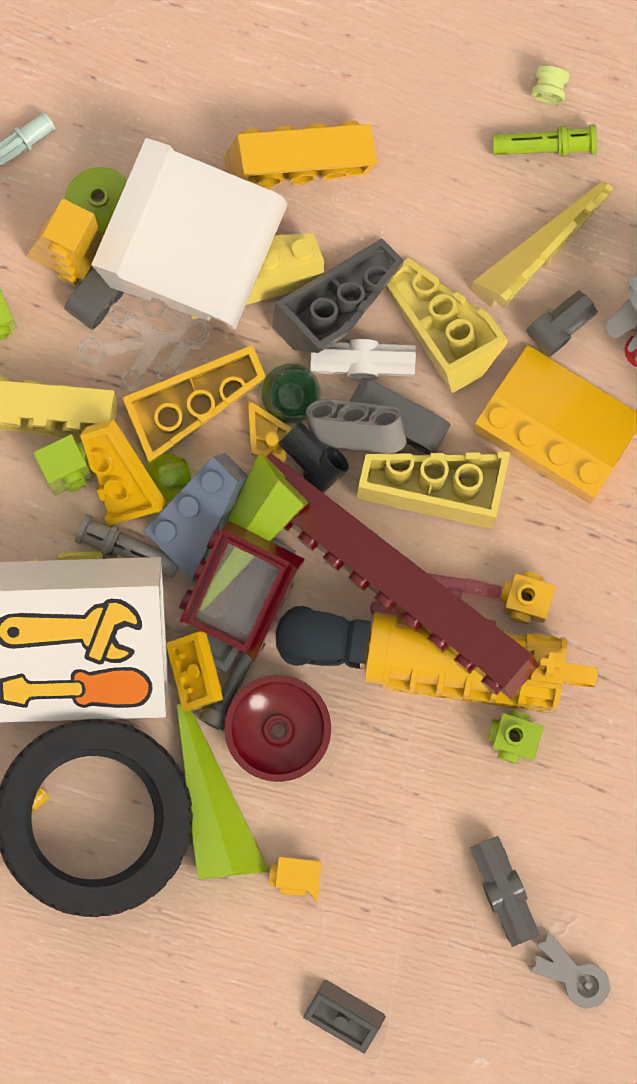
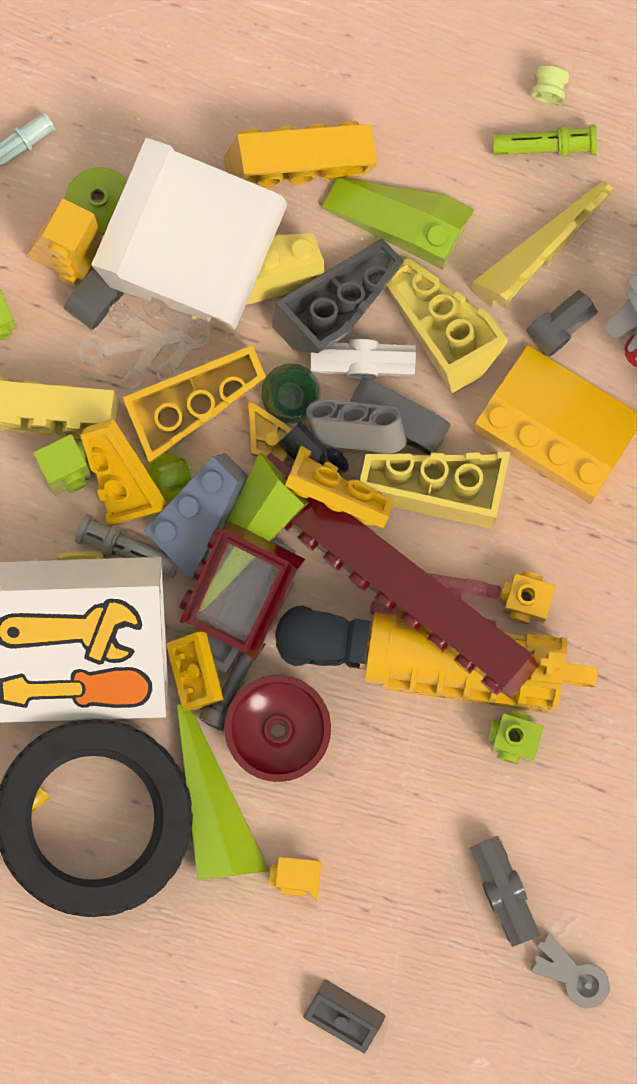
none -> yellow wing [285,445,393,528]
none -> lime wedge [322,177,474,270]

